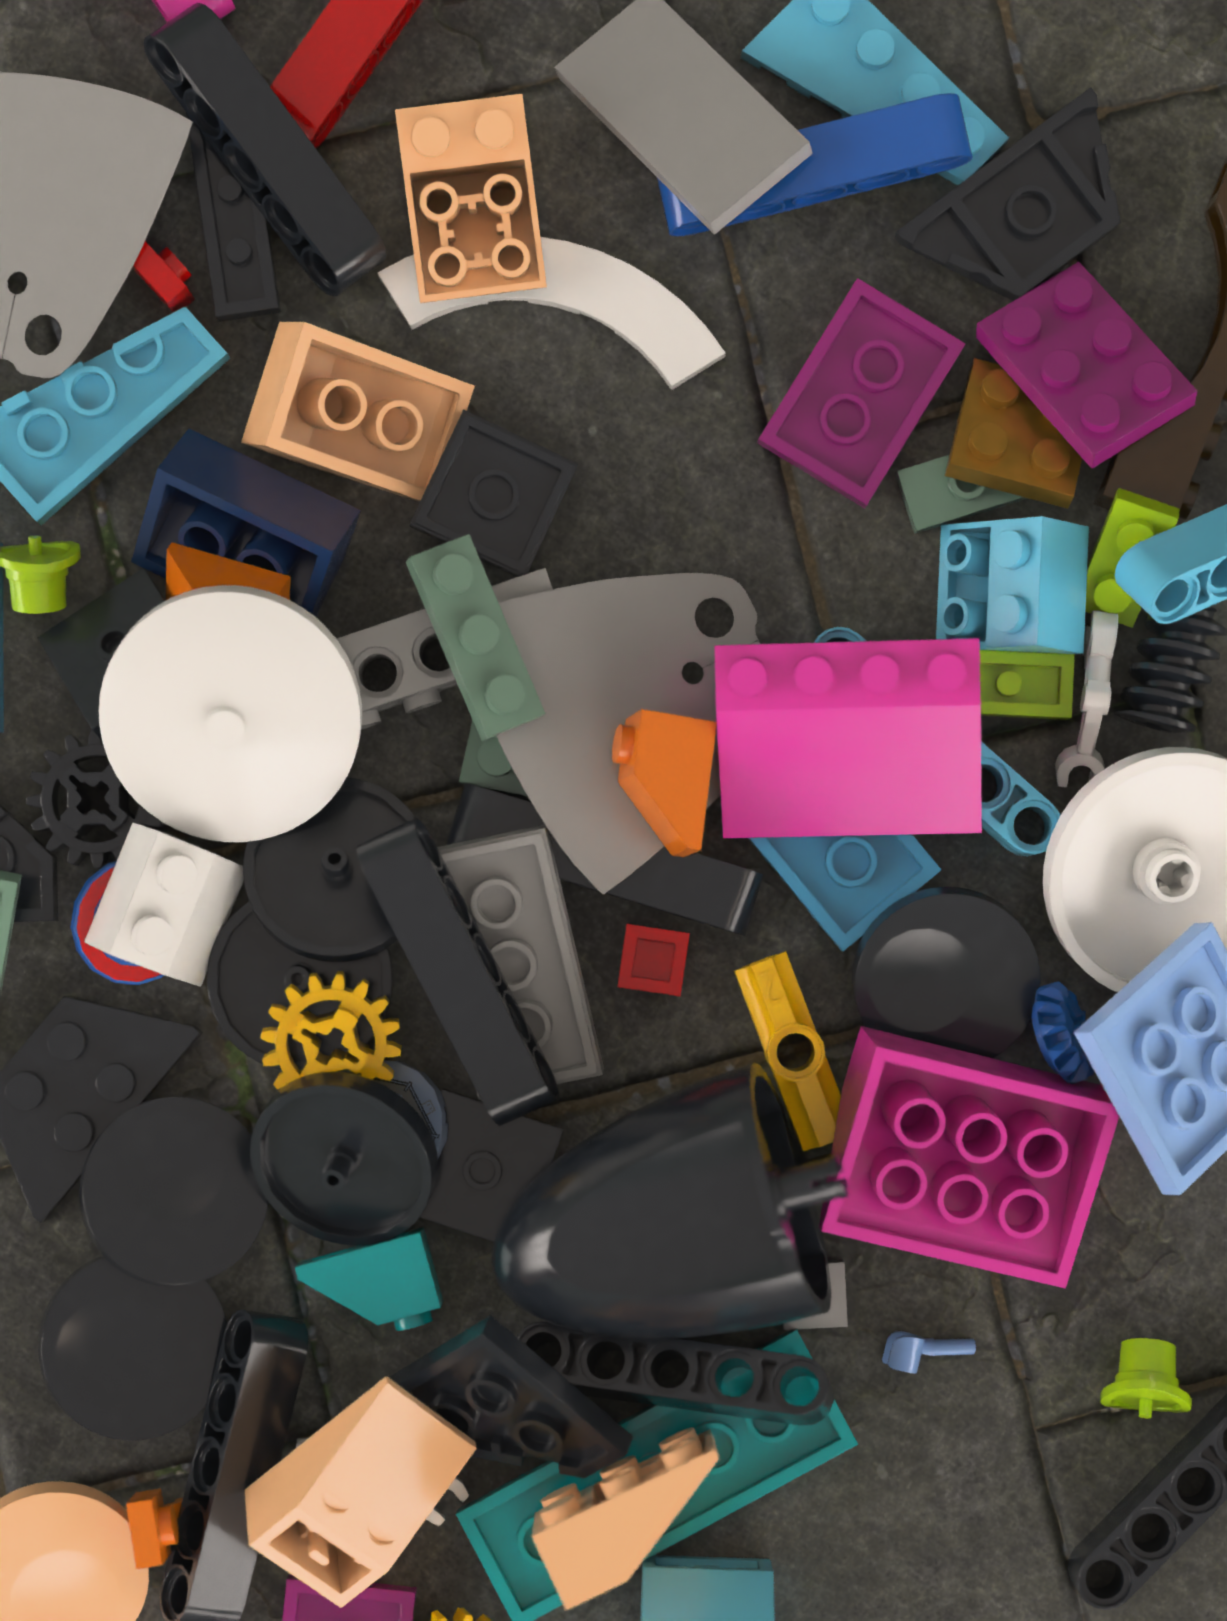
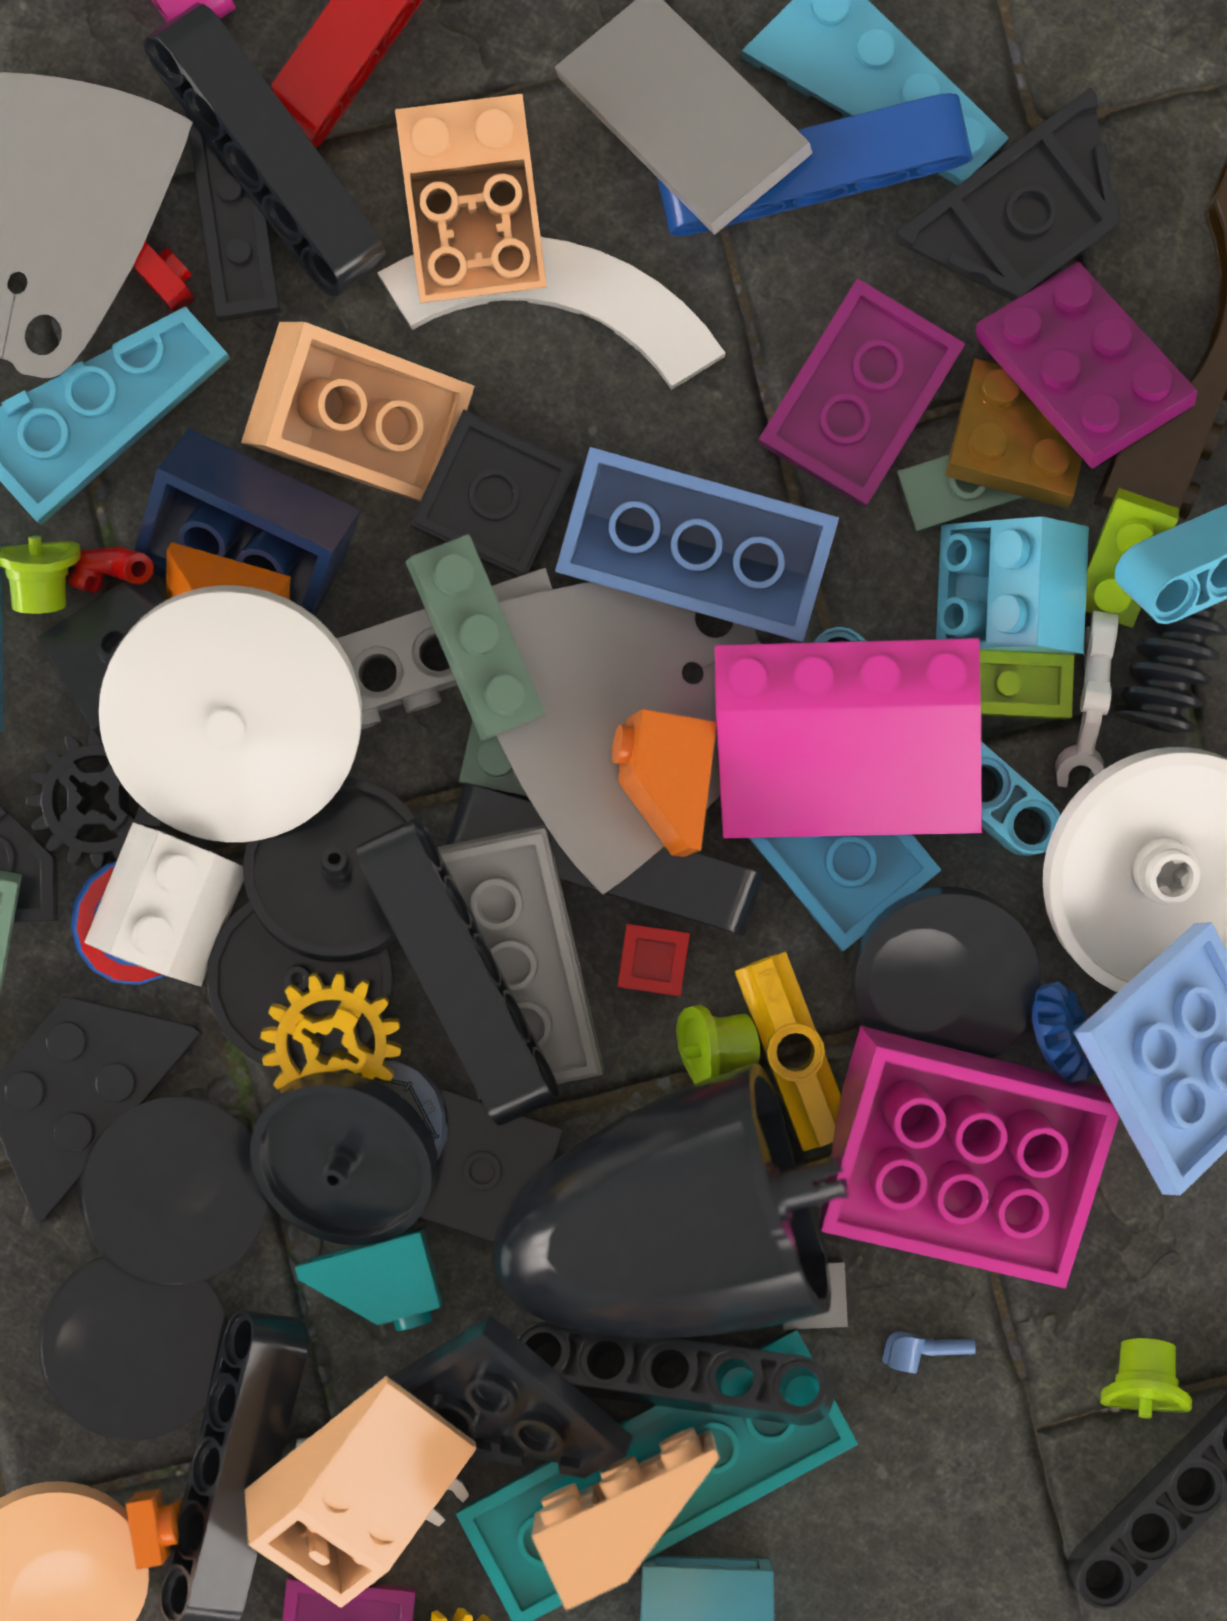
none -> red arm [68,546,154,594]
none -> medium blue slope [555,447,839,642]
none -> lime piece [676,1004,760,1083]

